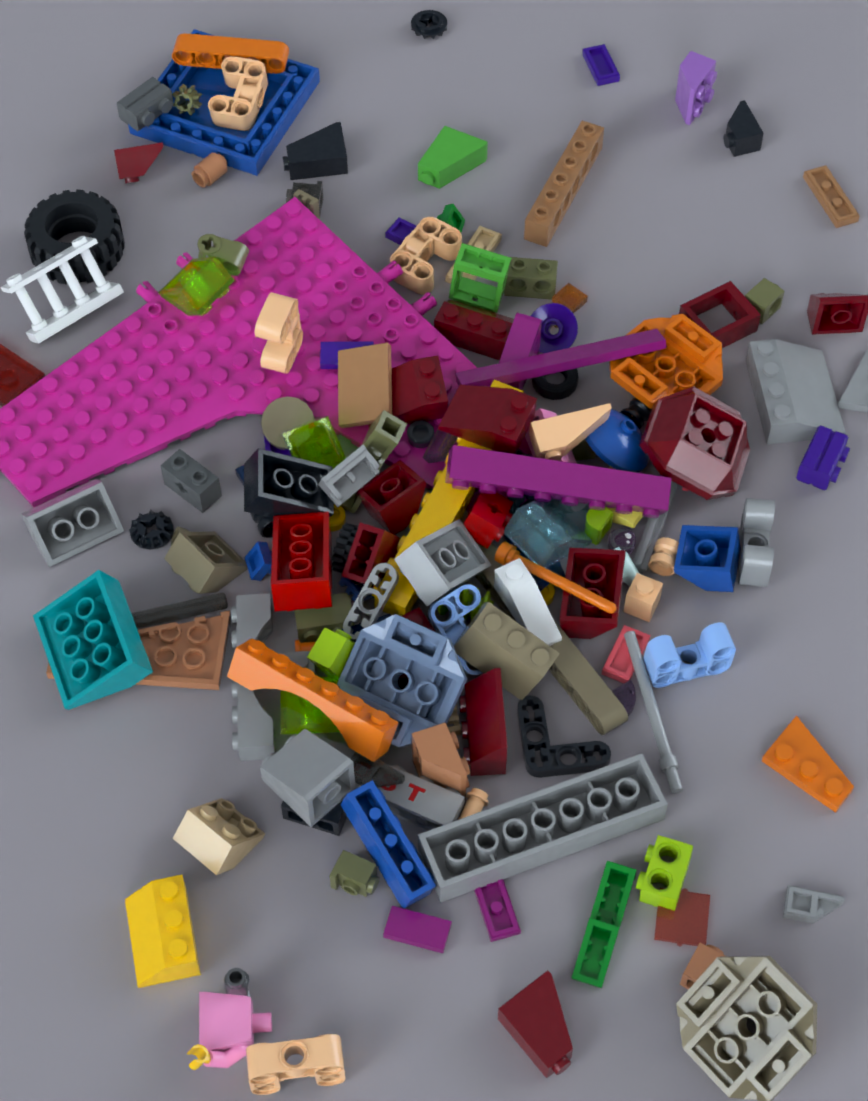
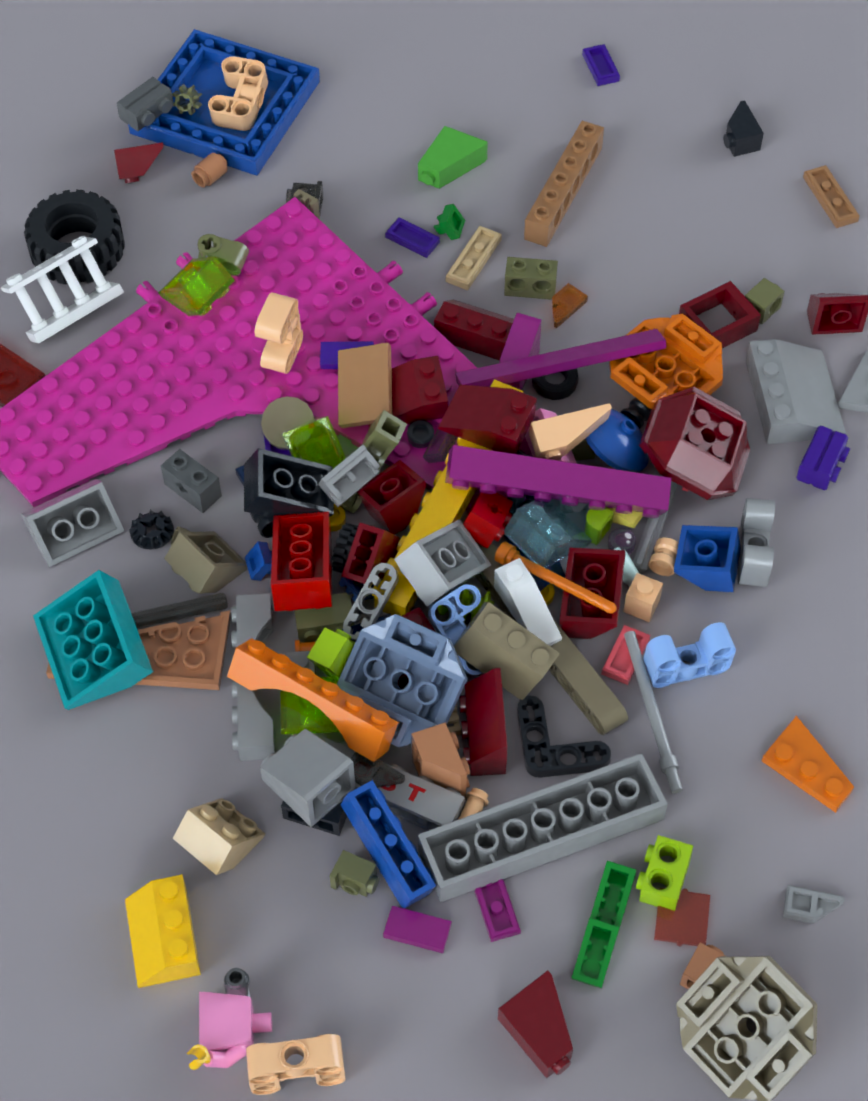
orange beam [172,33,289,74] -> none
black slope [283,122,348,180] -> none
light nougat beam [390,217,462,295] -> none
black gear [411,10,447,39] -> none
bright green window [449,243,511,313] -> none
dark purple dish [531,303,578,353] -> none
clear purple tile [612,680,636,716] -> none
medium lavender slope [675,51,717,125] -> none

